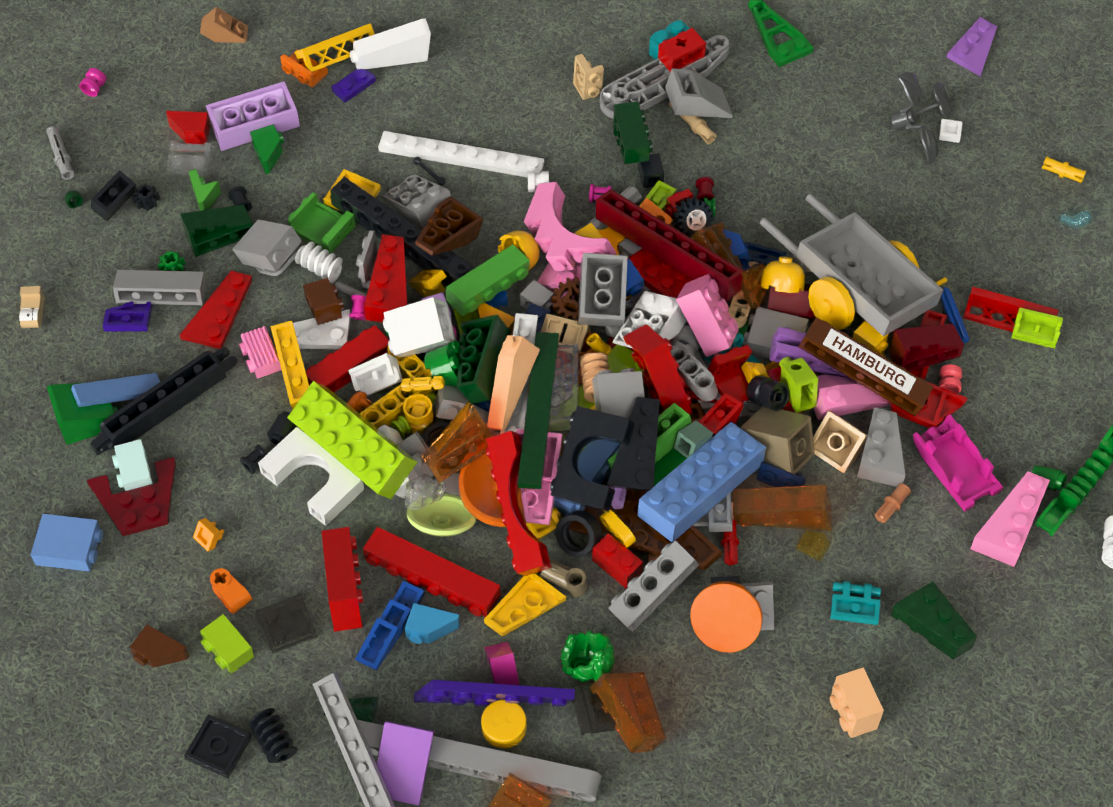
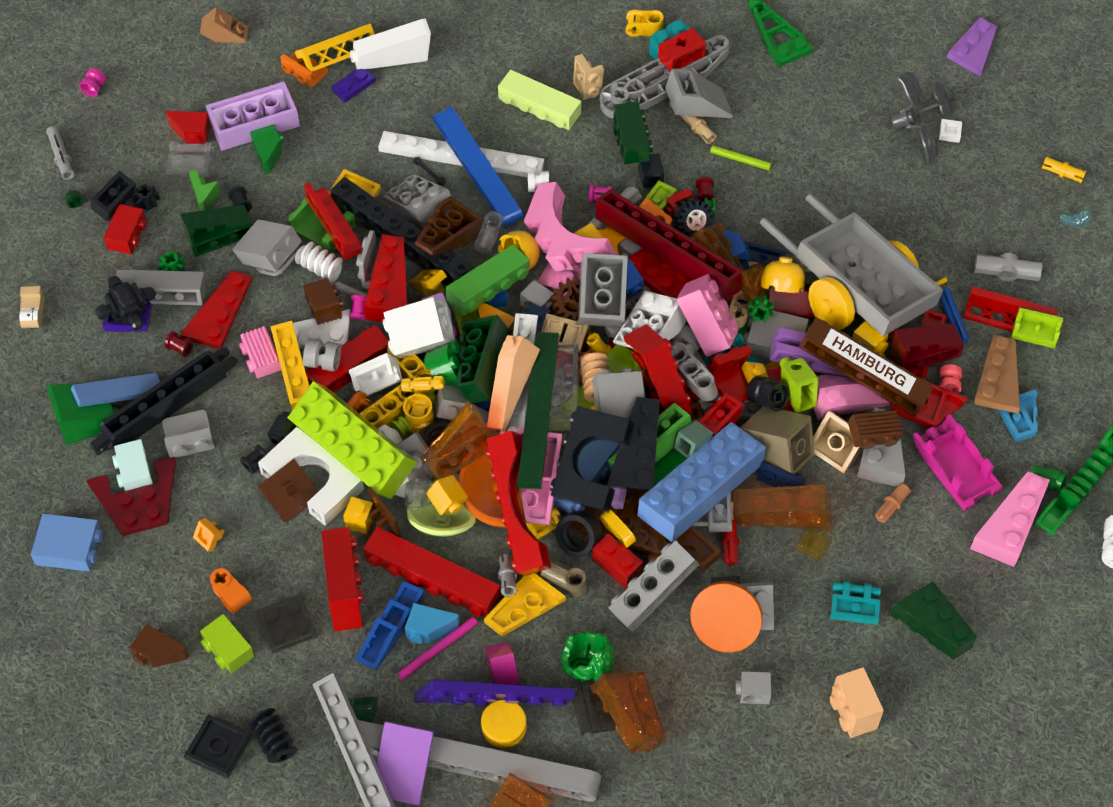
none -> black piece [95,276,156,331]
none -> red brick [104,204,148,254]
none -> light grey bracket [162,410,215,458]
none -> dark red bush [164,331,194,357]
none -> reddish brown piece [258,459,319,523]
none -> light grey wheel [303,338,341,372]
none -> red fence [304,182,363,260]
none -> yellow brick [343,497,374,535]
none -> reddish brown piece [368,486,401,538]
none -> dark pink bar [397,616,478,681]
none -> yellow brick [426,475,468,515]
none -> blue beam [432,106,523,228]
none -> clear piece [473,211,503,256]
none -> yellowish green brick [498,70,581,130]
none -> light grey pin [498,554,517,597]
none -> yellow piece [625,10,664,36]
none -> lime bar [710,145,772,171]
none -> light grey brick [735,672,771,704]
none -> green gear [747,295,774,323]
none -> reddish brown brick [848,410,903,449]
none -> light grey piece [974,253,1042,282]
none -> medium nougat wing [974,335,1020,414]
none -> dark azure wing [997,389,1038,443]

